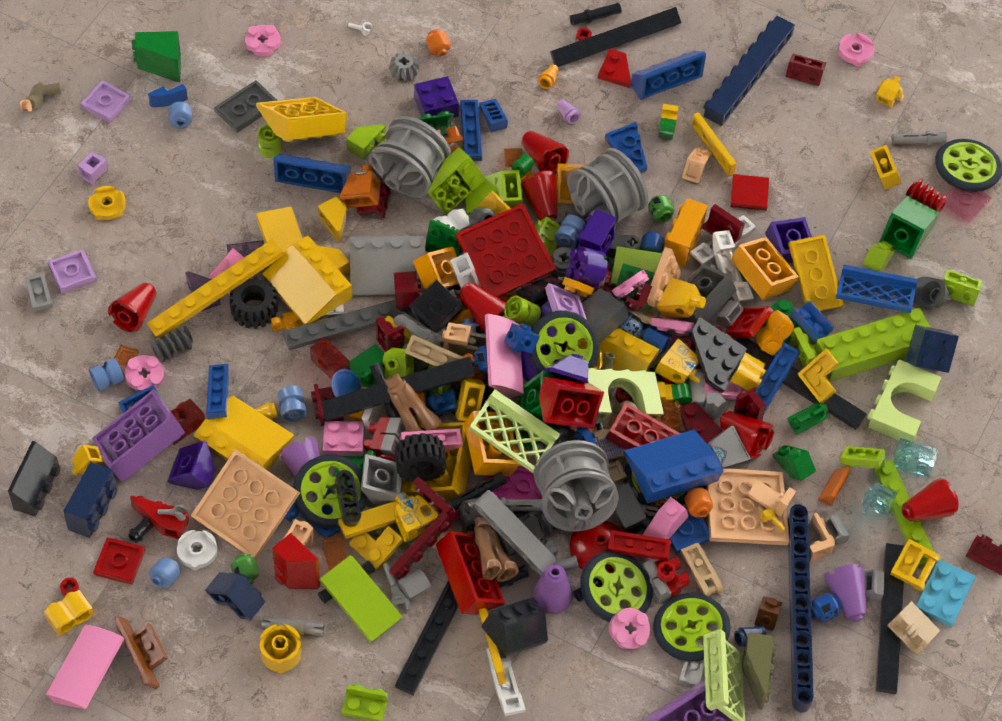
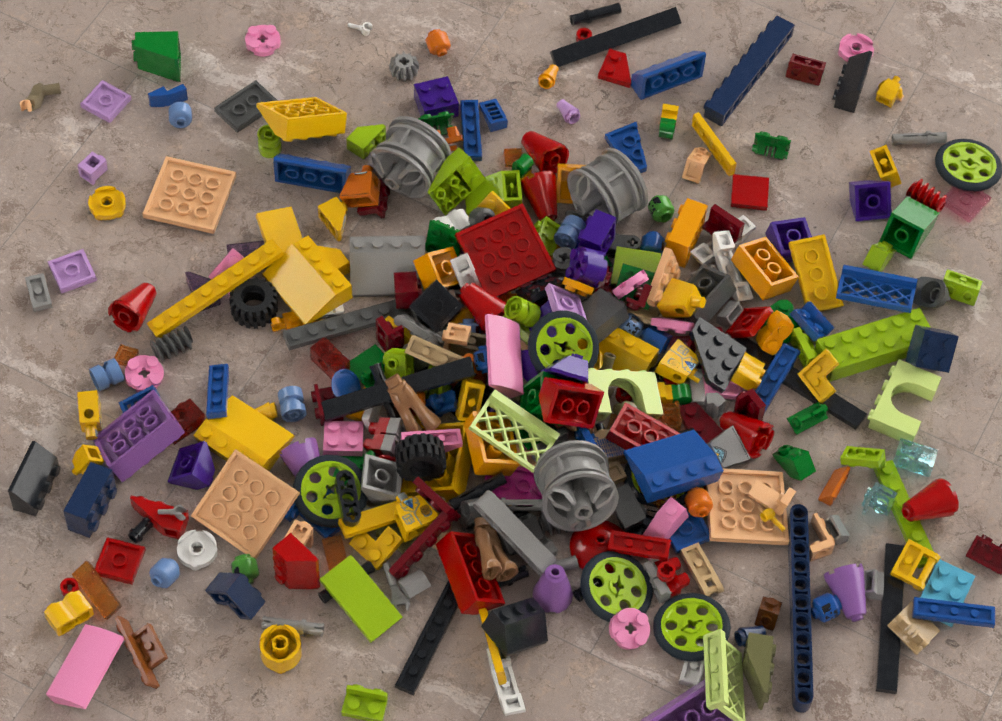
blue brick [504,323,540,354] -> none
none -> clear orange tile [72,561,122,620]
none -> yellow torso [77,390,102,440]
none -> light nougat plate [143,156,236,234]
none -> green hinge [752,131,791,160]
none -> black slope [832,51,873,113]
none -> dark purple slope [849,180,892,221]
none -> blue tile [912,597,995,628]

